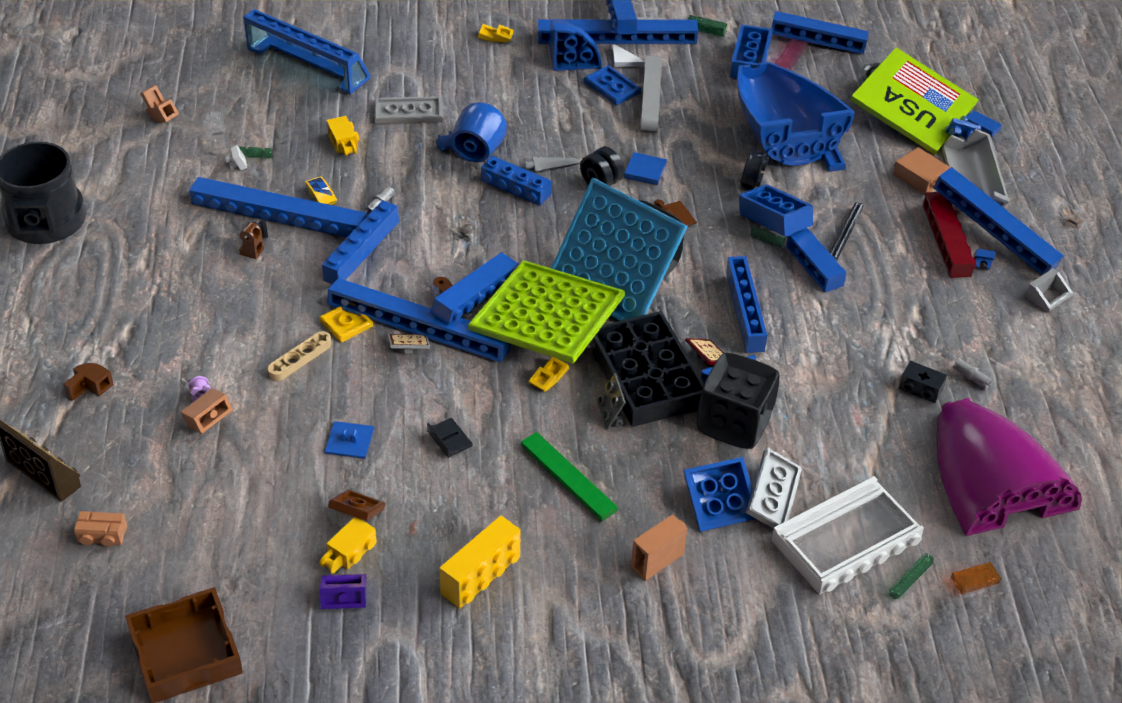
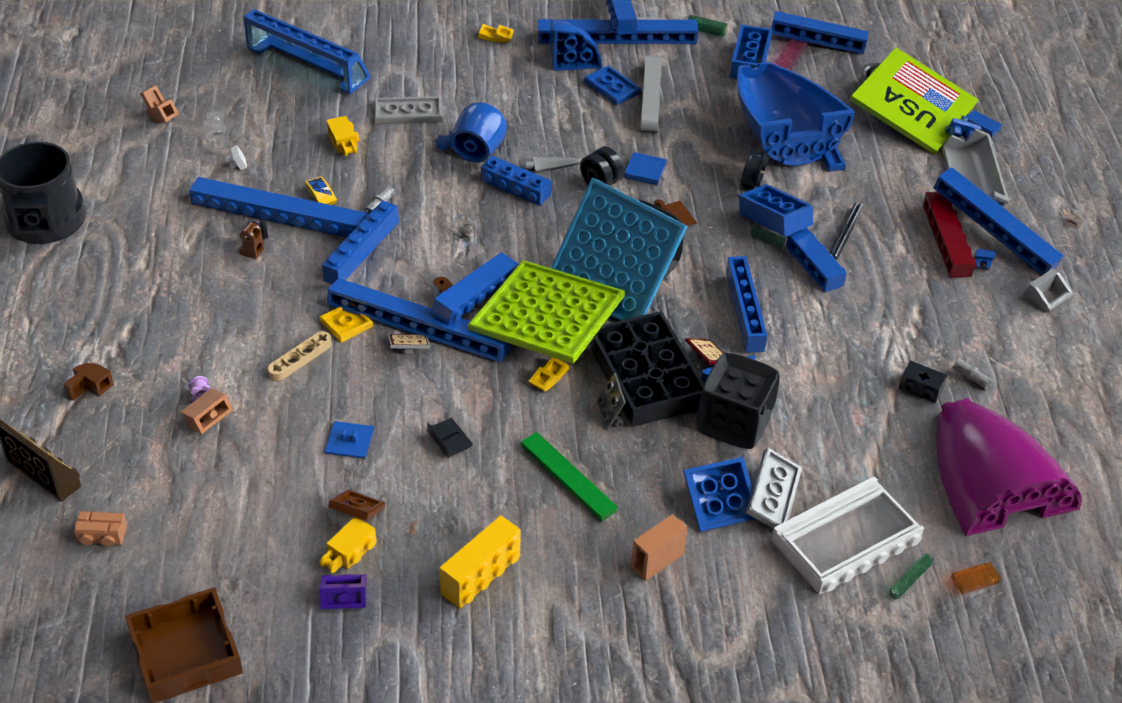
clear green axle [239,146,273,158] -> none
white tile [612,44,645,67] -> none
nougat brick [893,147,951,195] -> none

